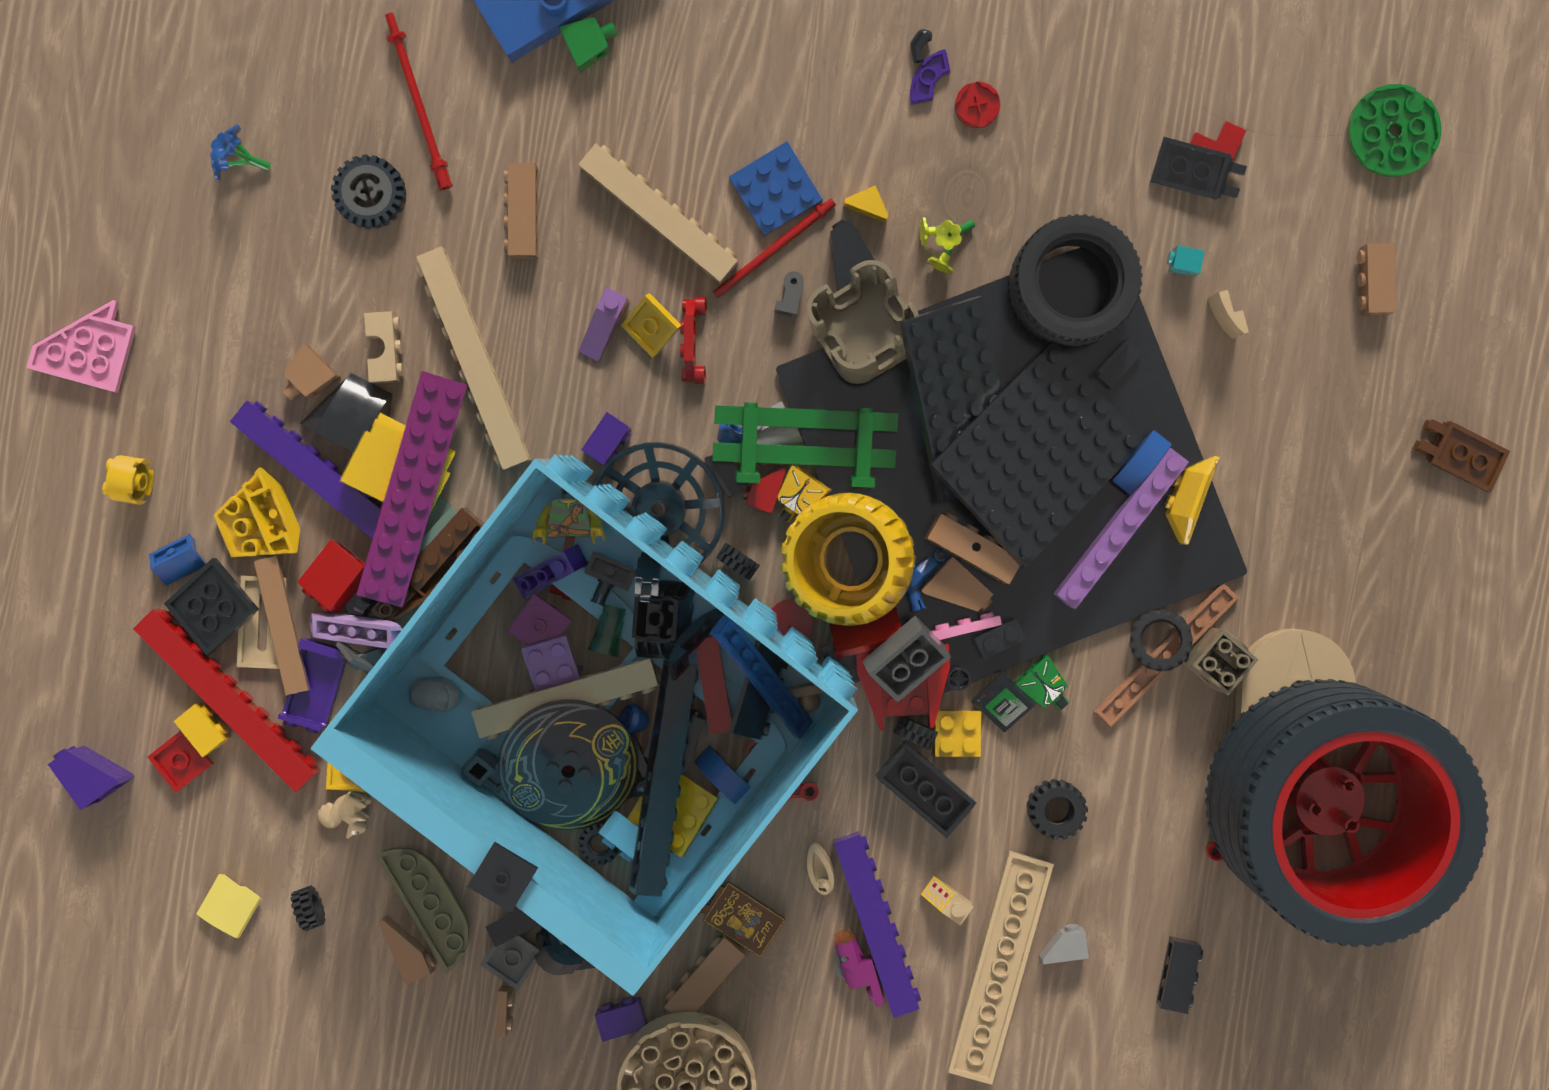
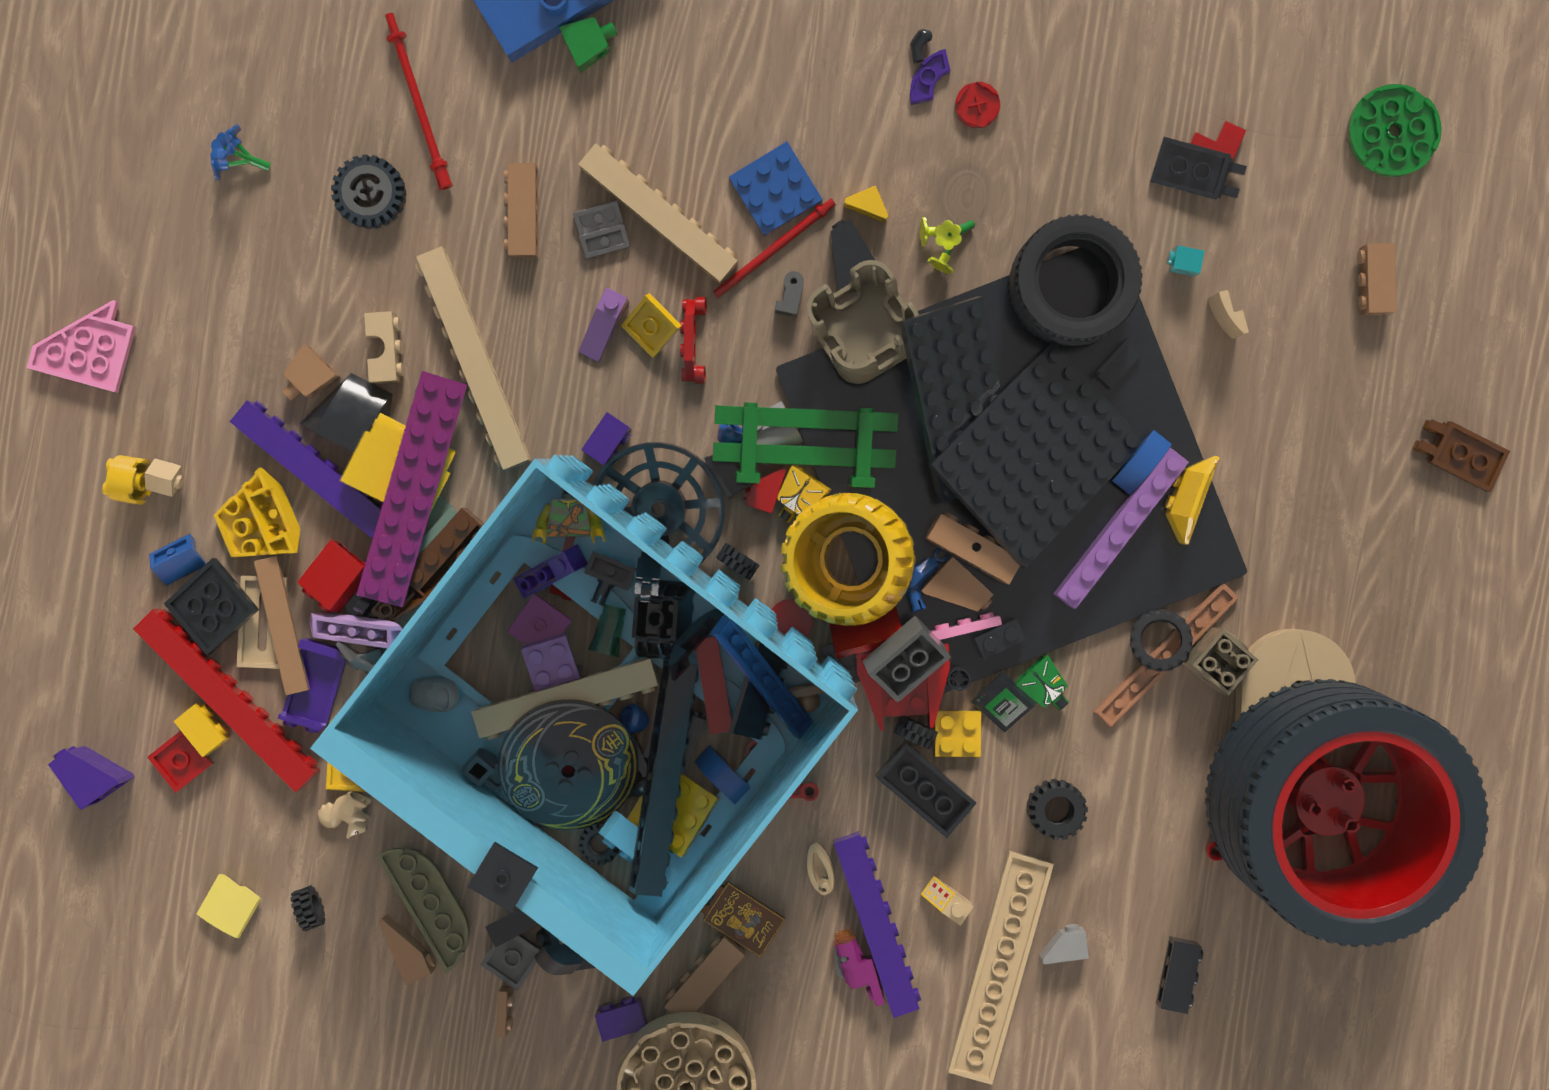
none -> tan brick [145,459,184,497]
none -> flat silver slope [573,200,630,259]

